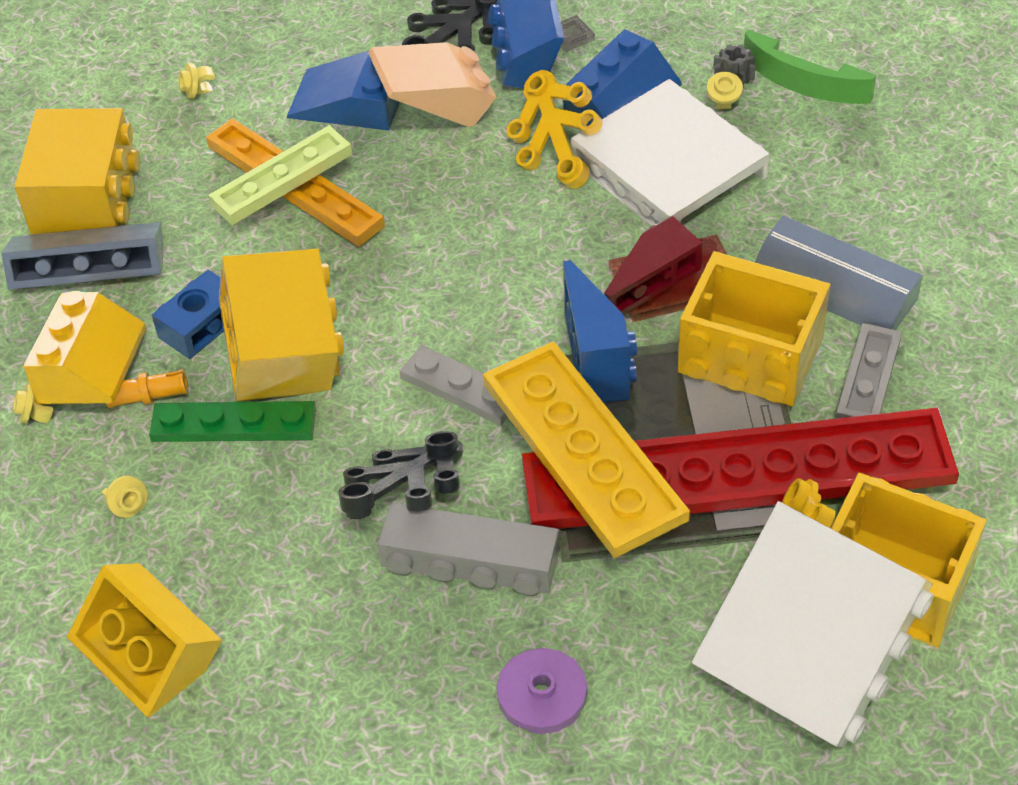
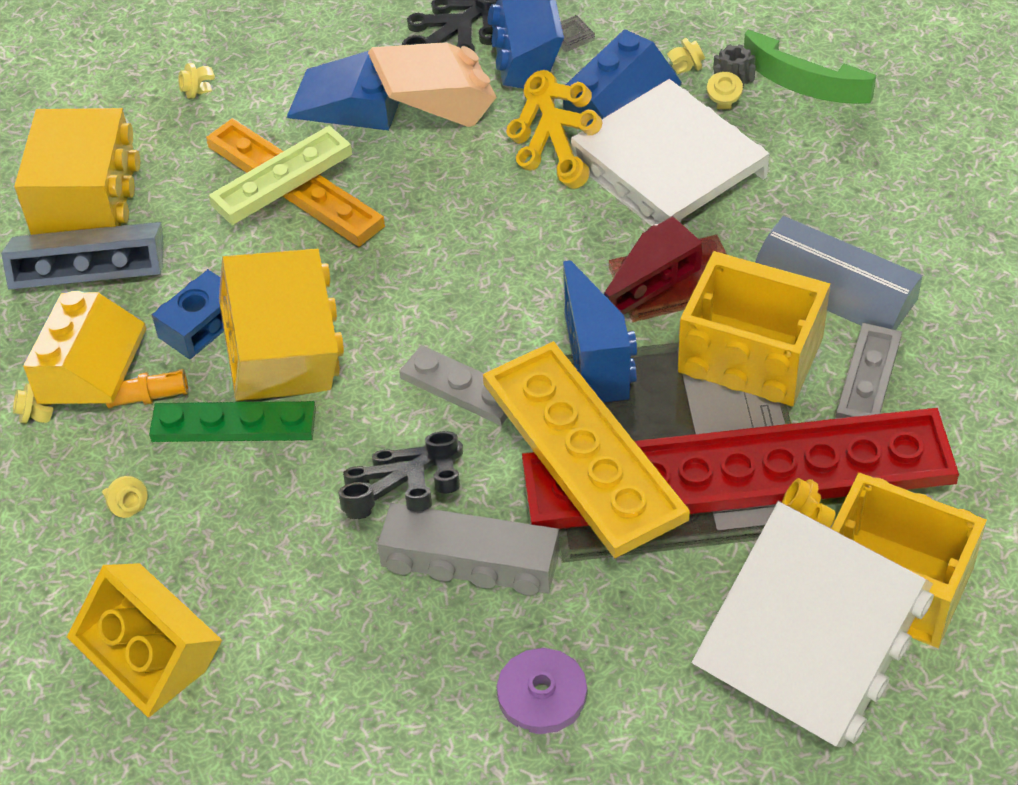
none -> light yellow plate [667,38,705,74]

